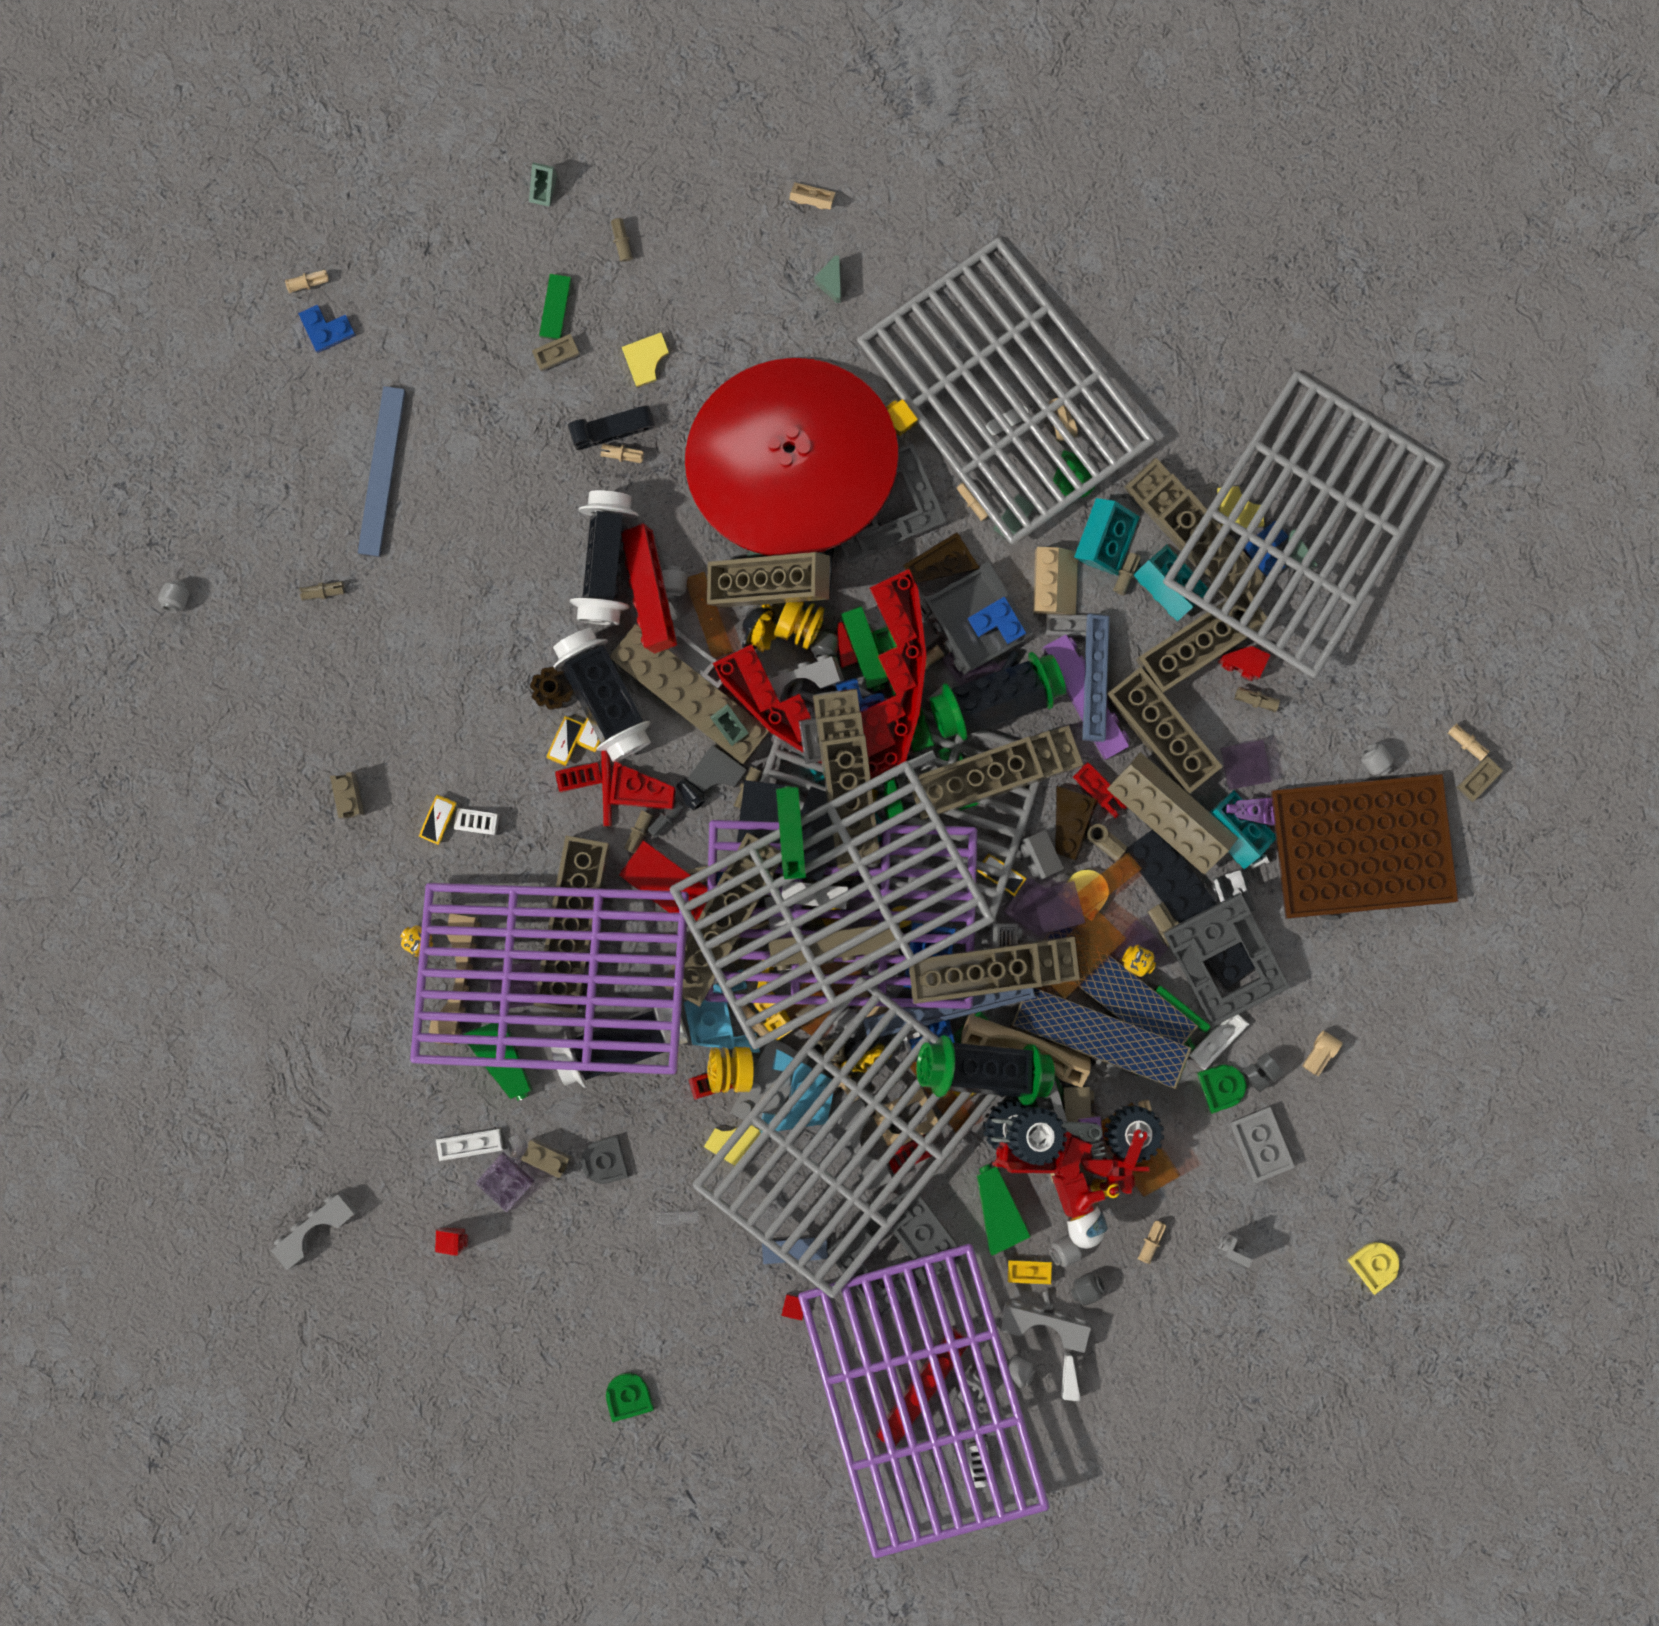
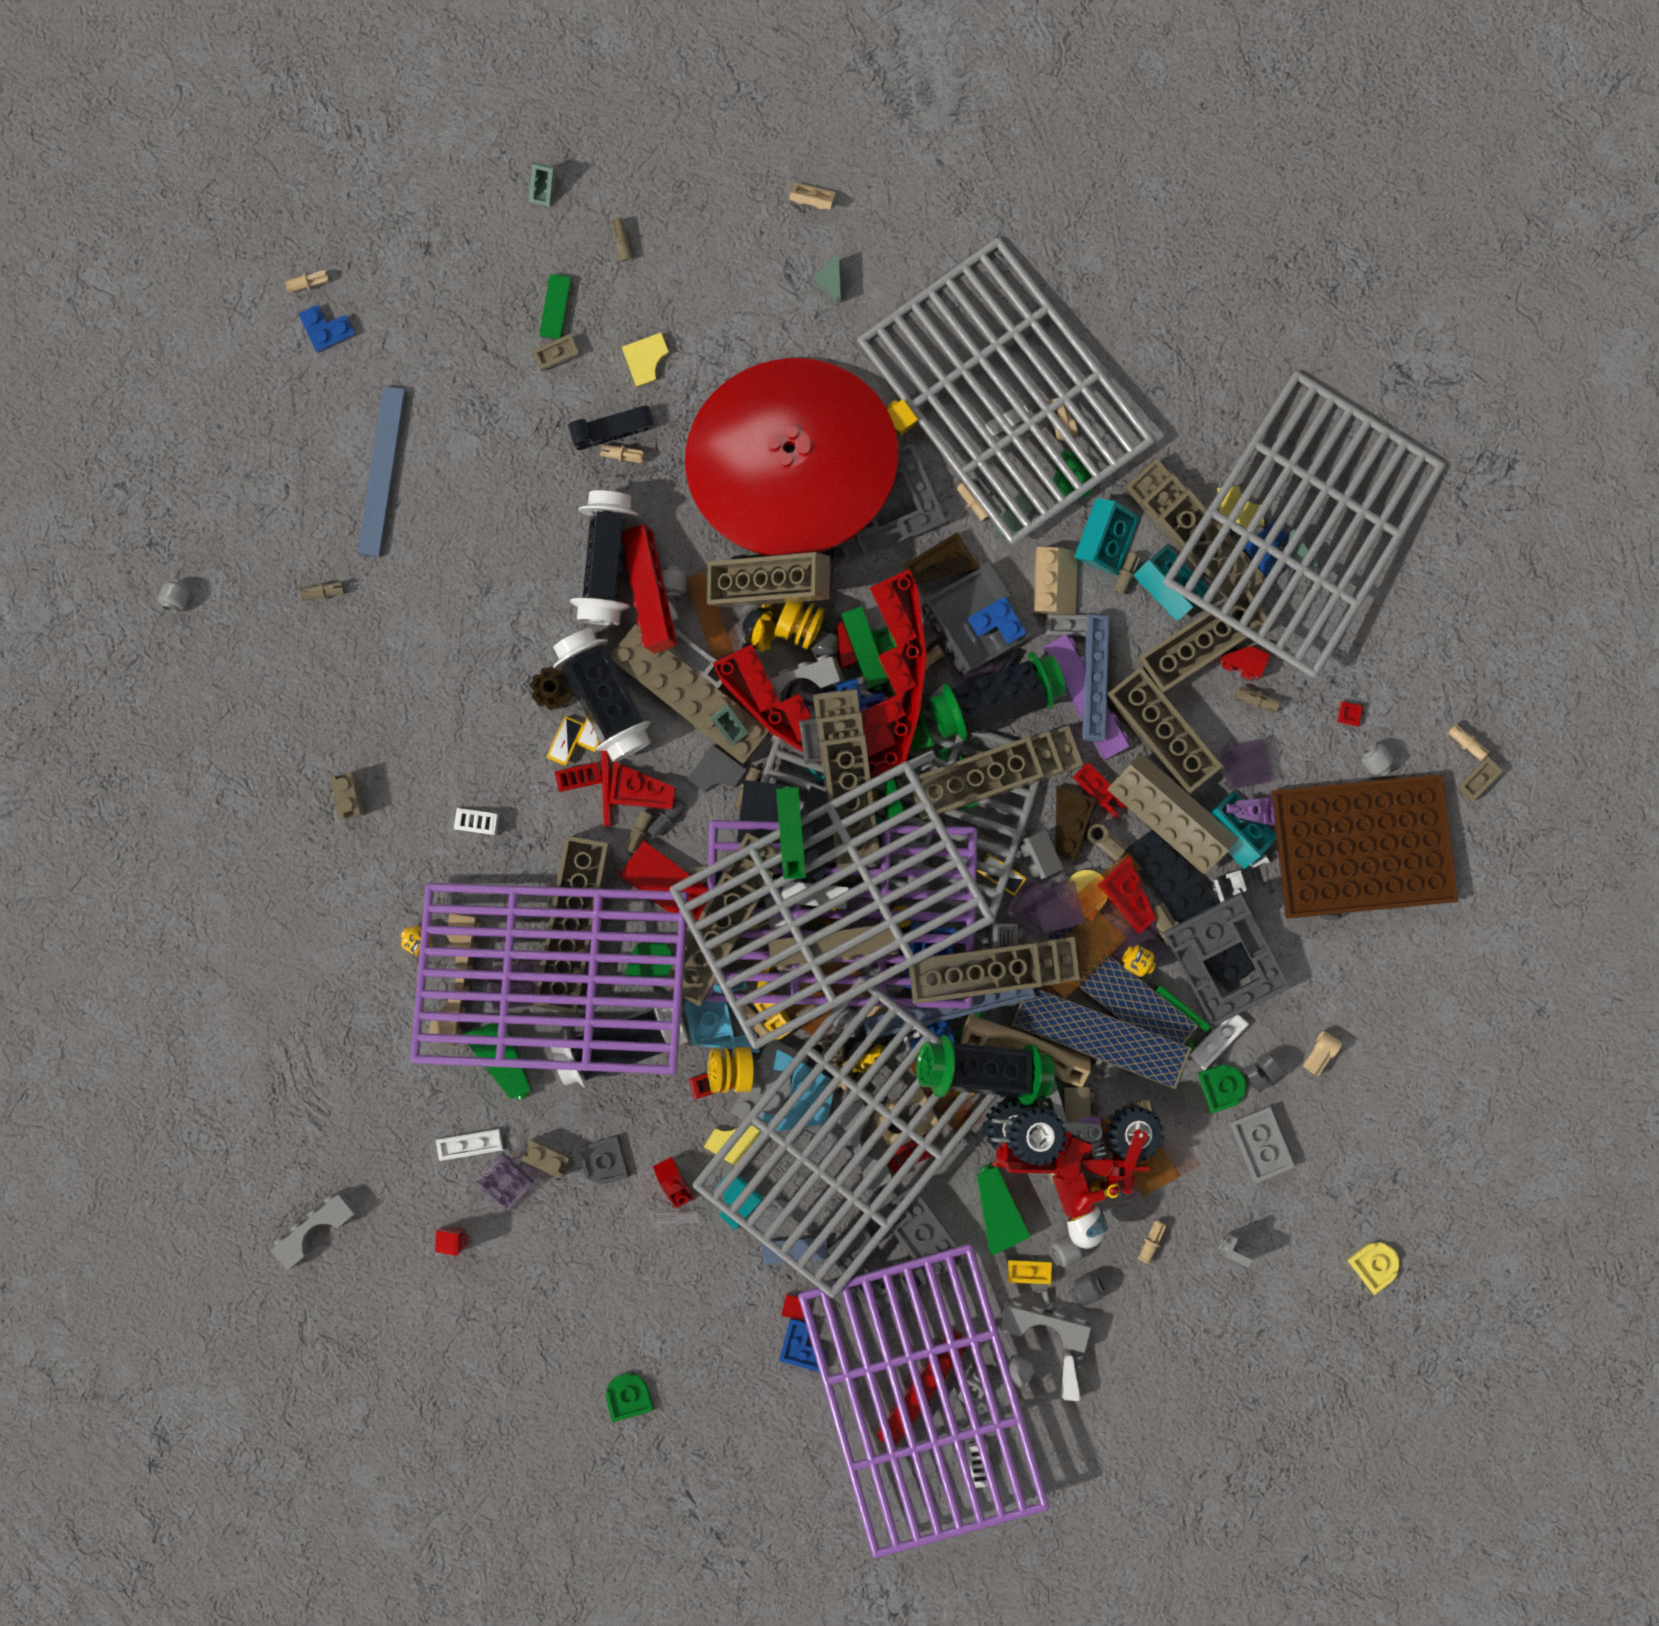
slope [419,794,457,845] -> none
black cone [676,778,706,811] -> none
none -> green tile [624,942,673,988]
none -> red slope [653,1156,695,1209]
none -> teal tile [717,1168,764,1230]
none -> blue plate [779,1318,826,1372]
none -> red wing [1097,856,1156,933]
none -> red tile [1337,701,1363,727]

